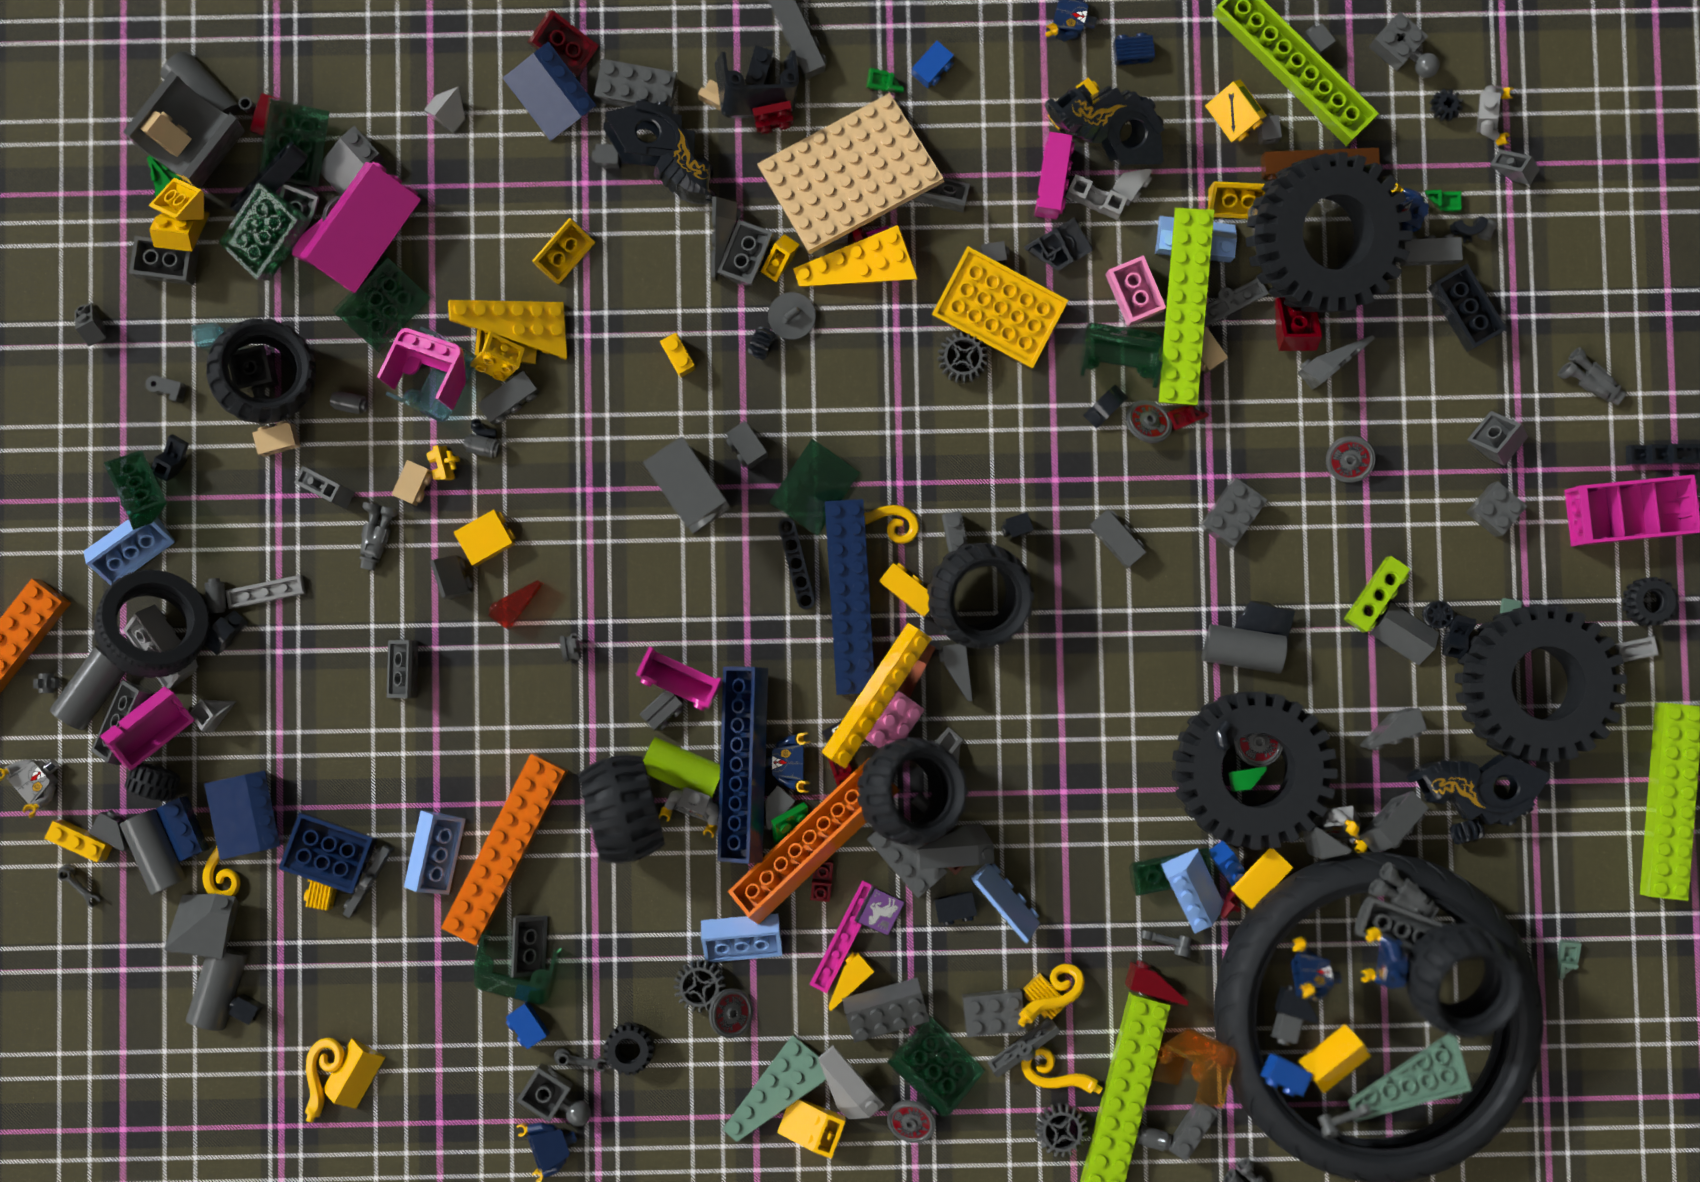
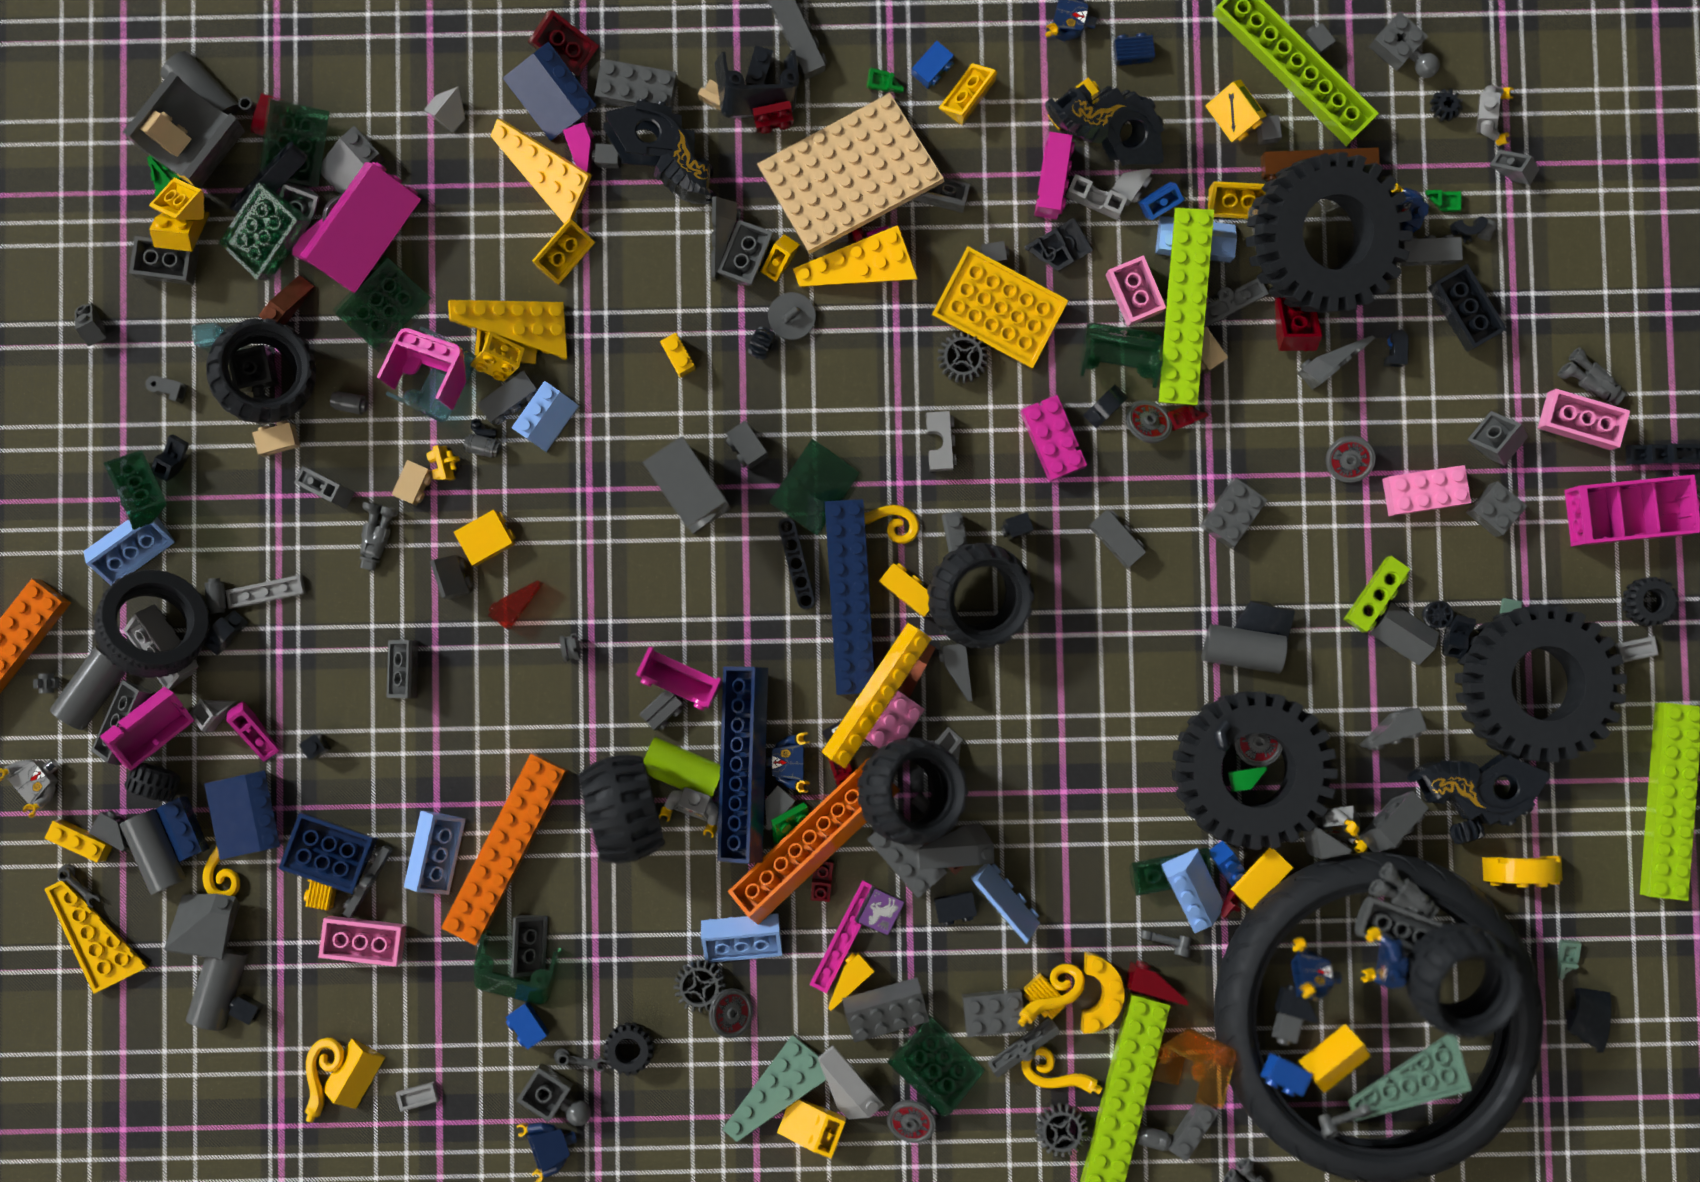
none -> yellow wing [44,881,149,994]
none -> dark pink slope [226,701,280,762]
none -> copper slope [258,275,315,325]
none -> black brick [299,733,331,760]
none -> bright pink brick [318,916,406,967]
none -> light grey tile [396,1081,439,1112]
none -> yellow wing [491,119,592,223]
none -> light blue slope [511,381,579,452]
none -> dark pink slope [563,122,594,187]
none -> light grey arch [926,411,957,472]
none -> yellow slope [939,63,997,125]
none -> dark pink piece [1020,395,1087,482]
none -> yellow brick [1081,951,1124,1034]
none -> blue brick [1138,182,1185,220]
none -> bright pink brick [1382,465,1471,516]
none -> black leg [1384,330,1408,368]
none -> yellow brick [1482,856,1563,887]
none -> bright pink brick [1538,389,1630,450]
none -> black slope [1565,988,1611,1053]

